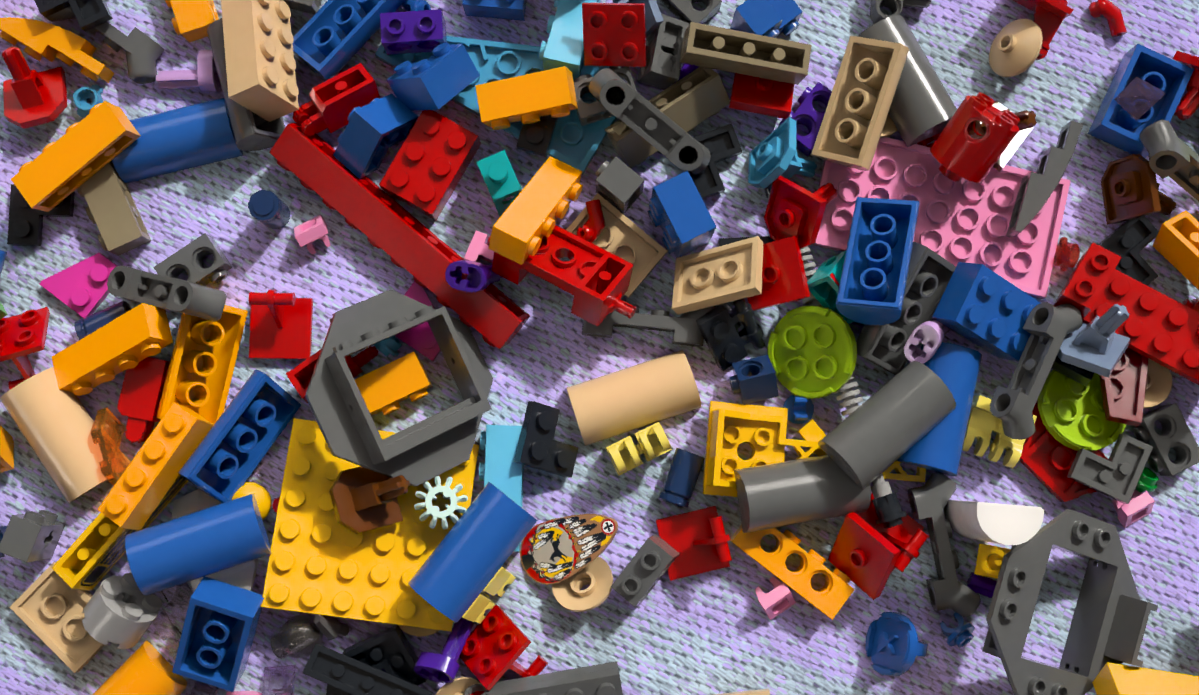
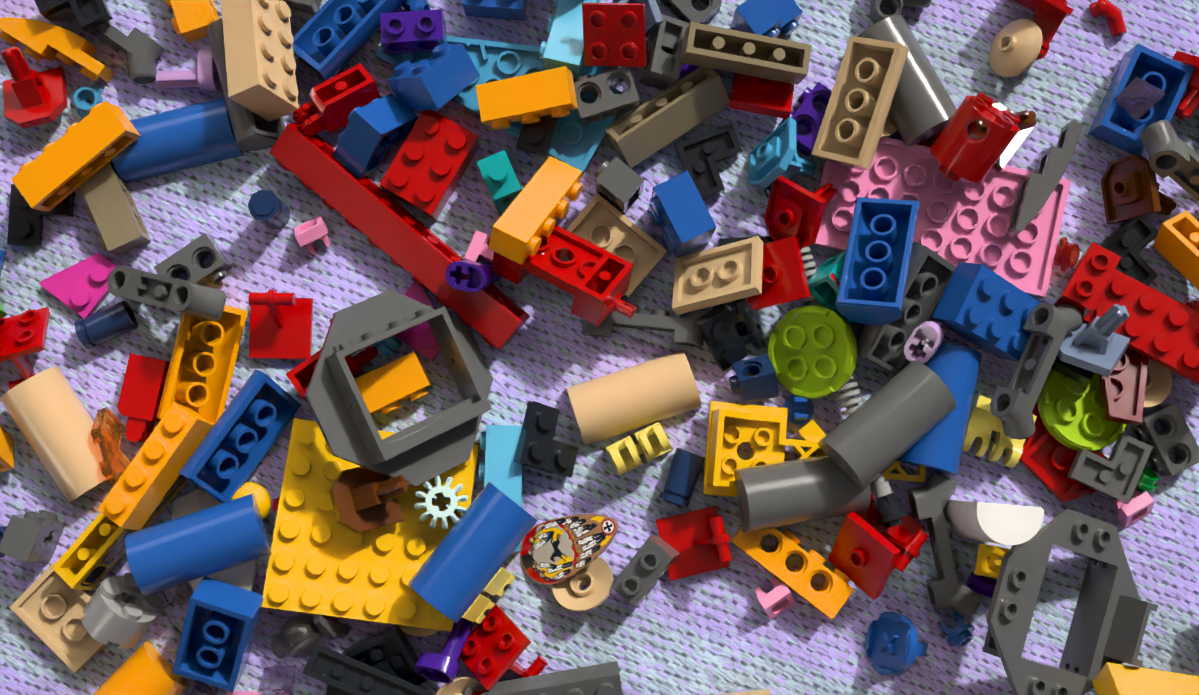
light orange brick [52,303,173,396] -> none
red arm [576,199,606,243] -> none
dark grey plate [589,68,711,174] -> none

